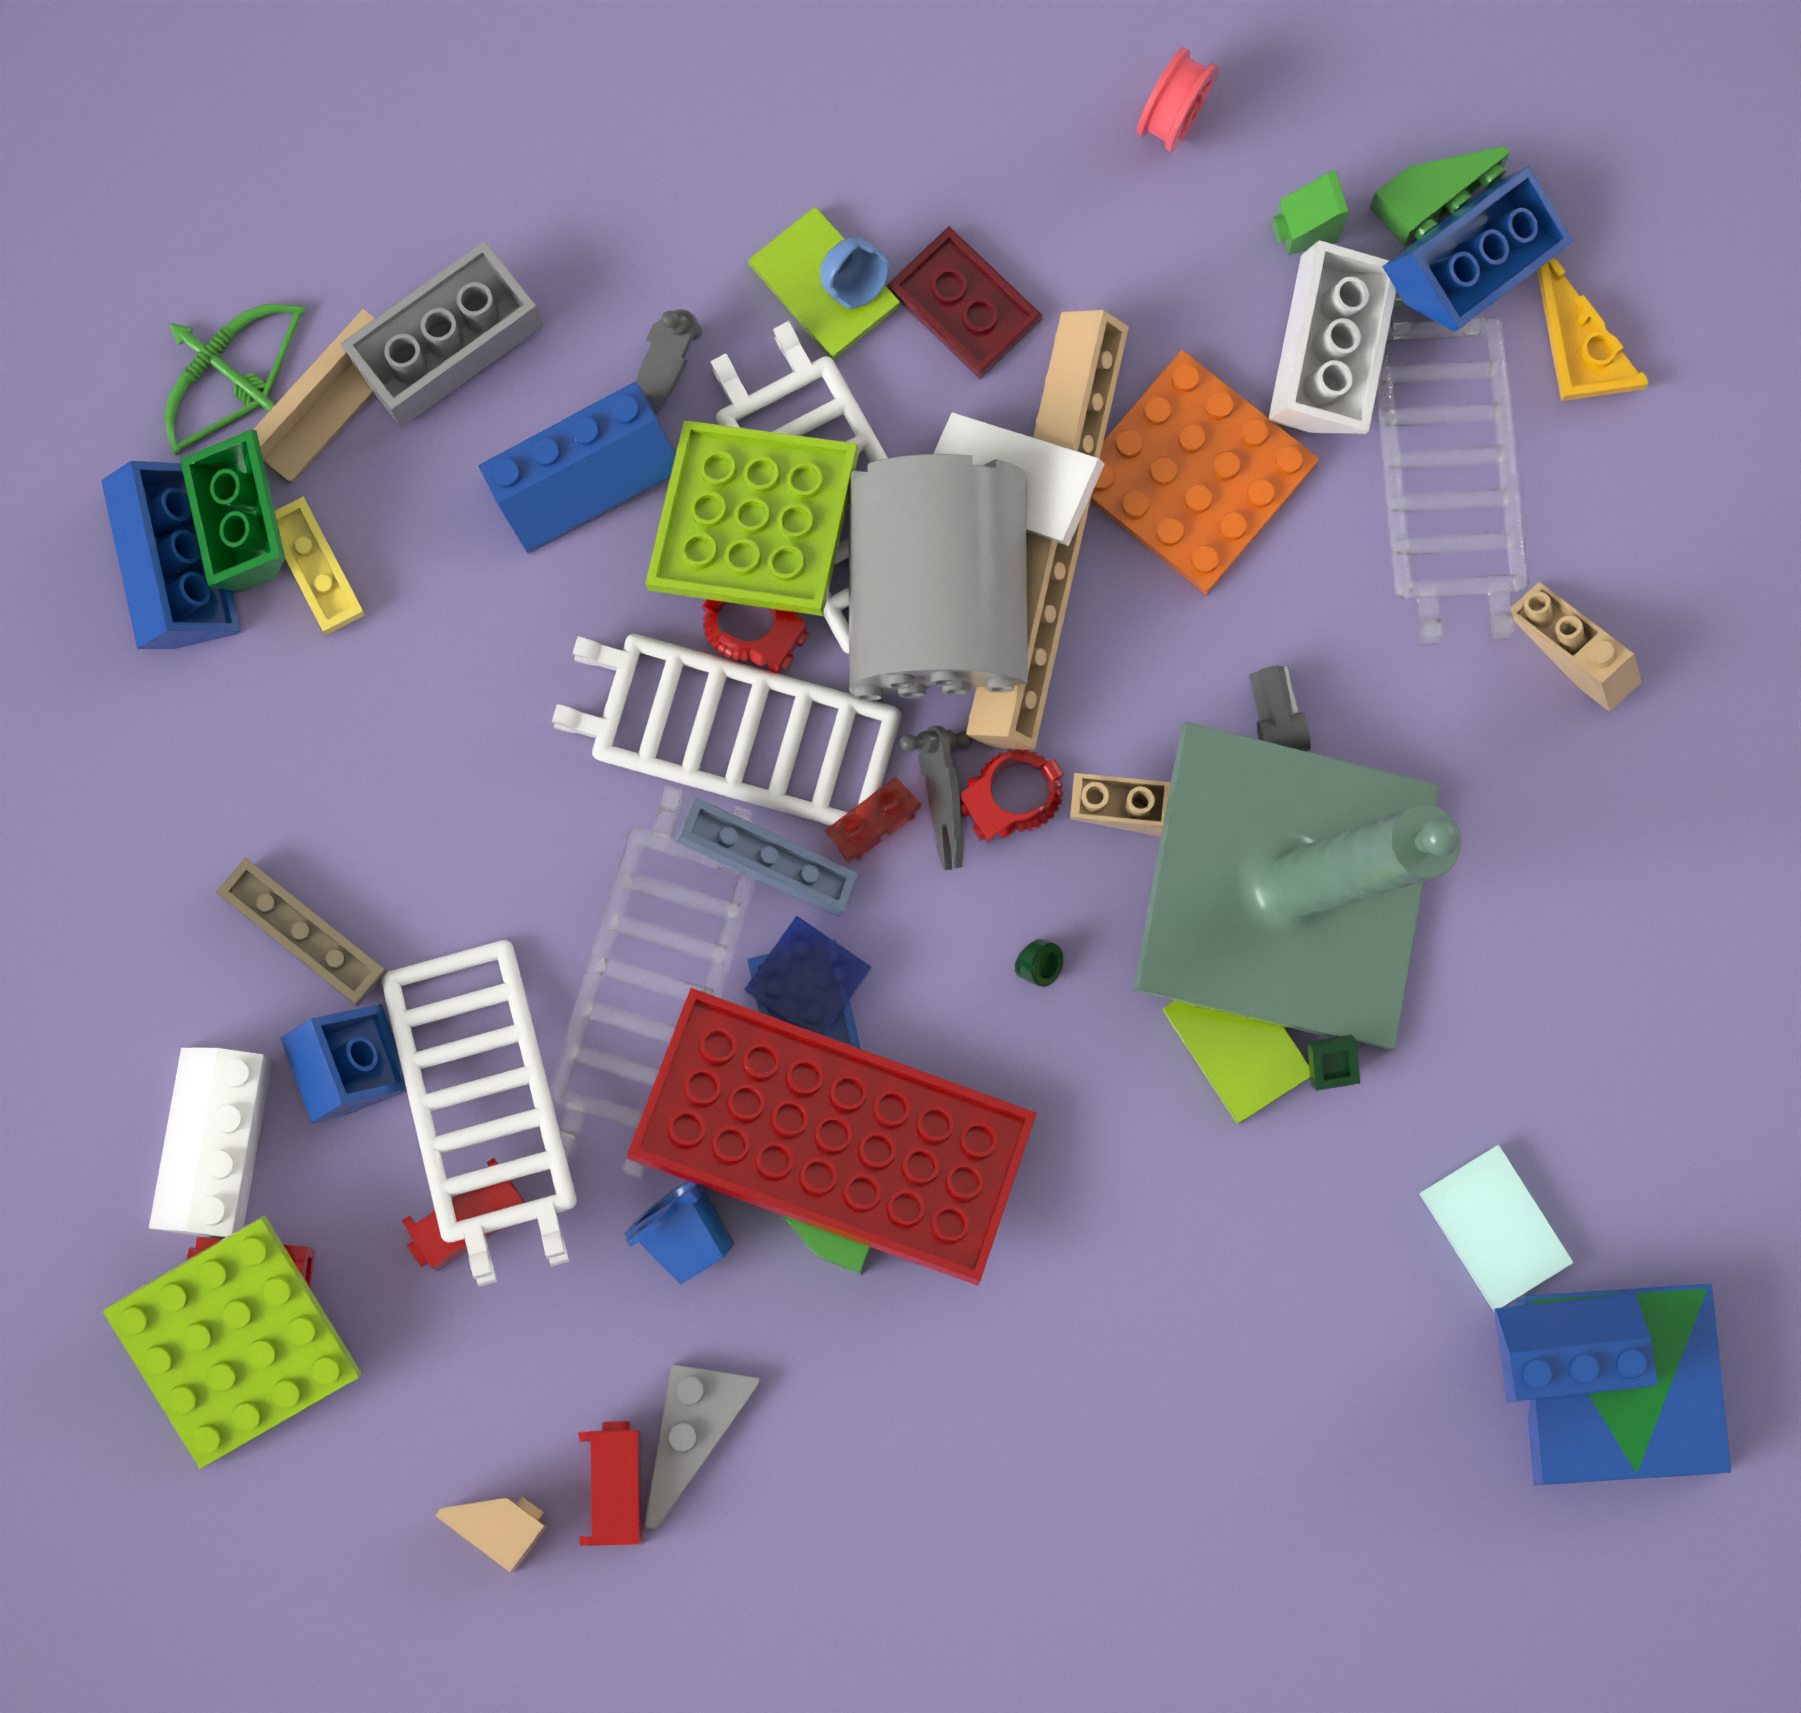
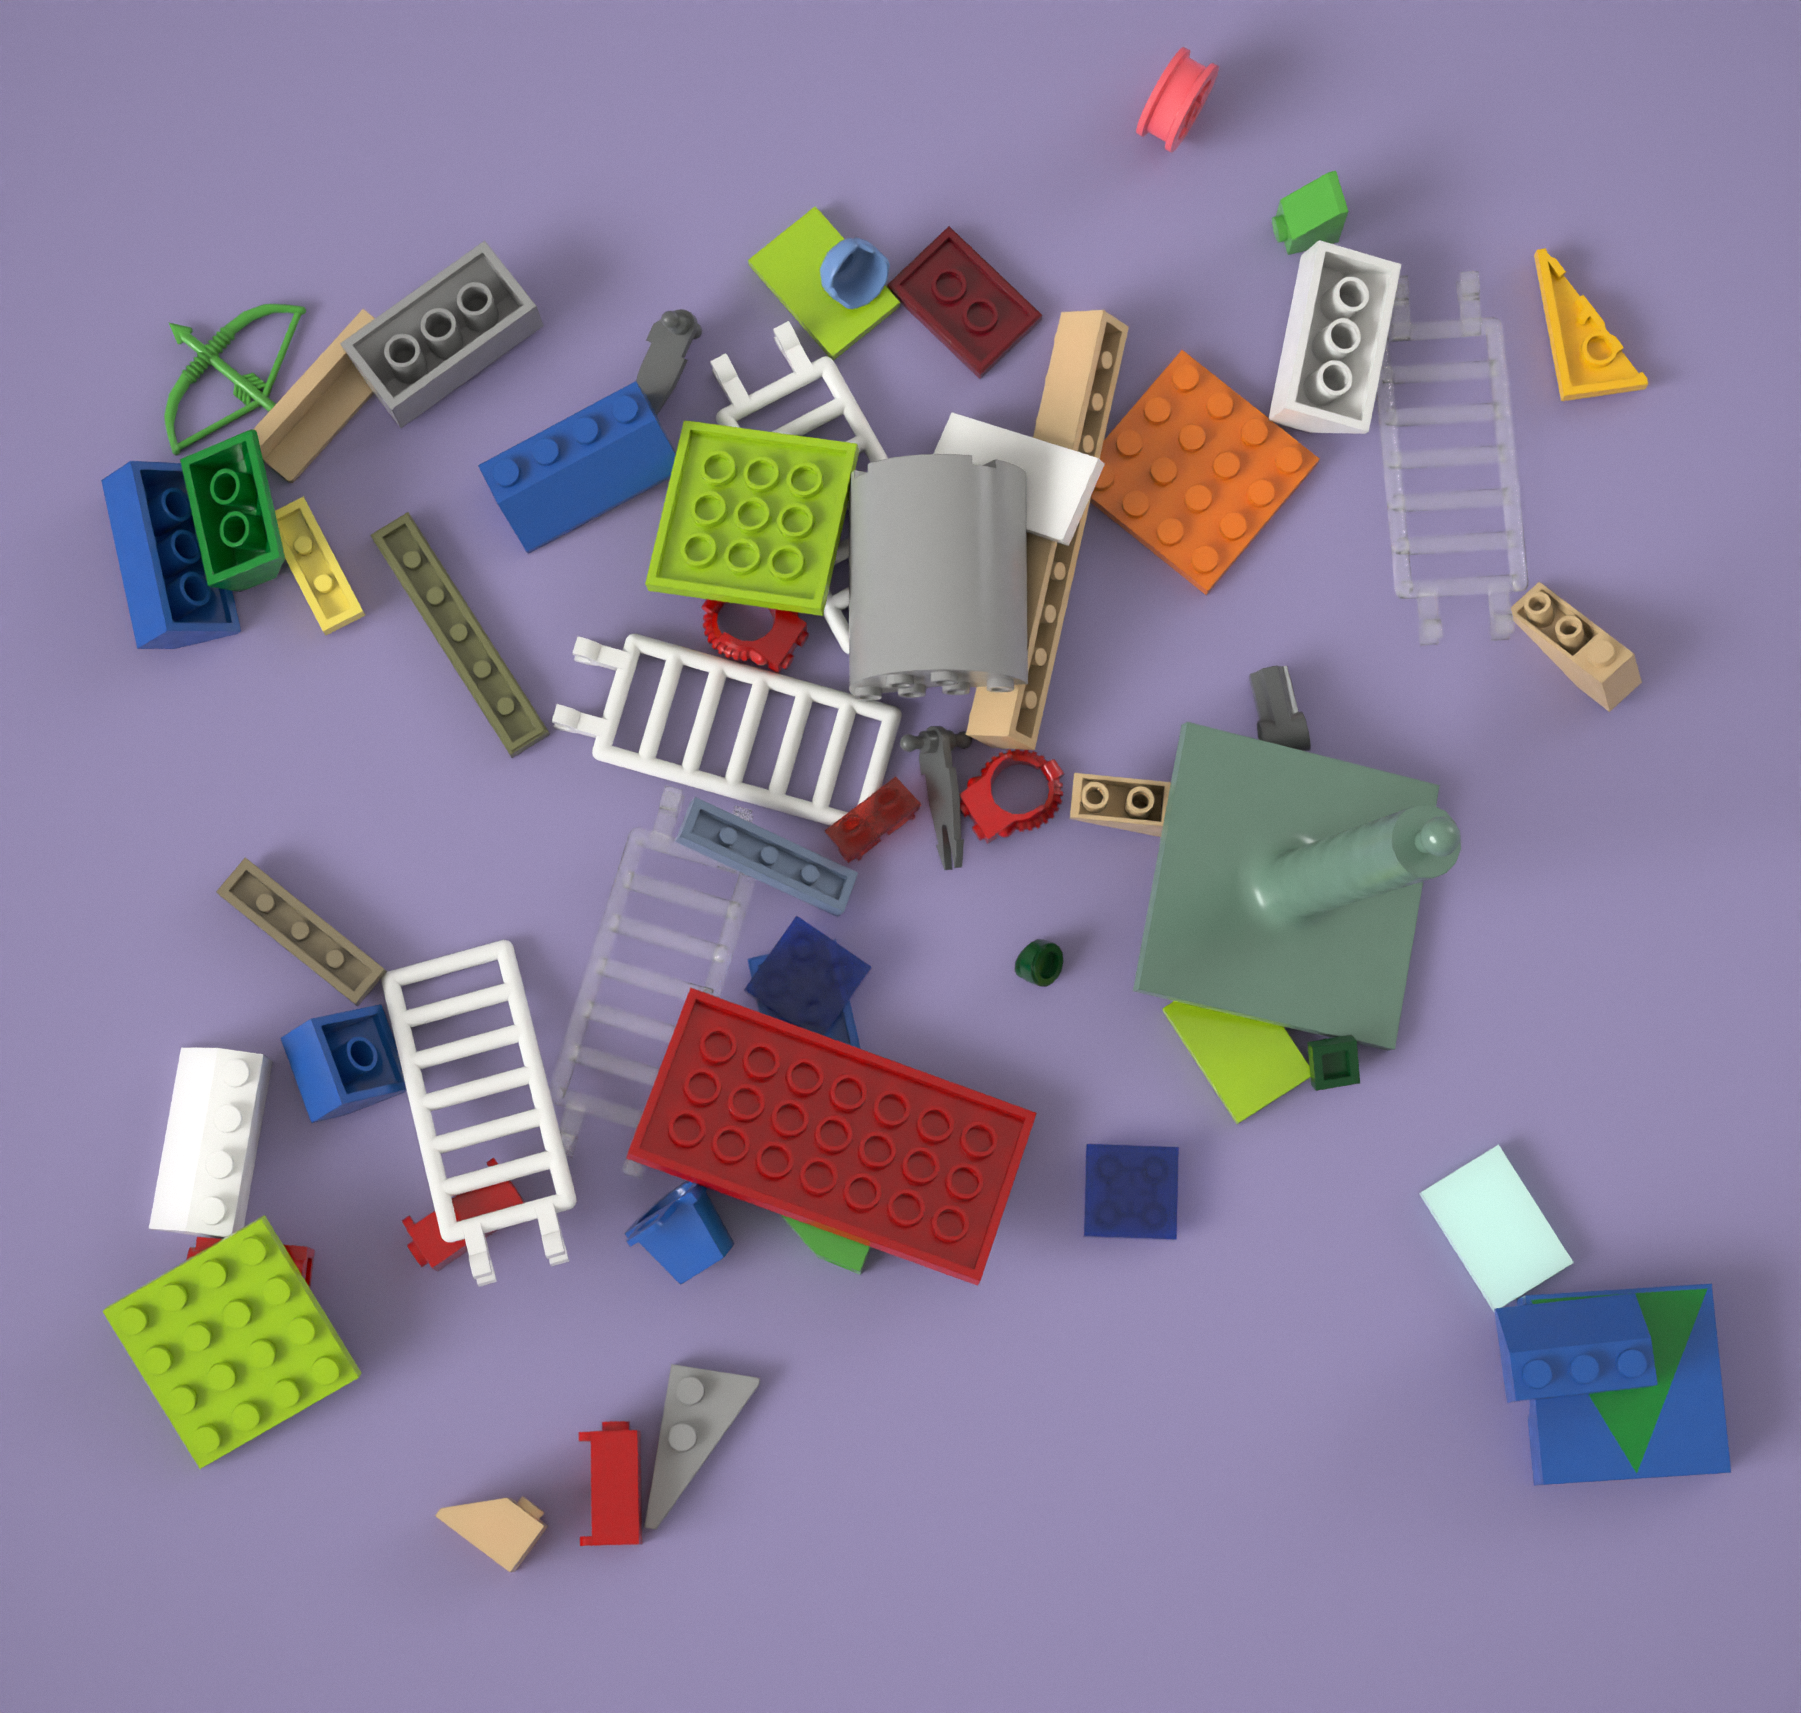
bright green slope [1370,146,1510,247] -> none
blue slope [1382,166,1574,332] -> none
none -> olive tile [370,512,550,758]
none -> clear blue tile [1083,1144,1179,1241]

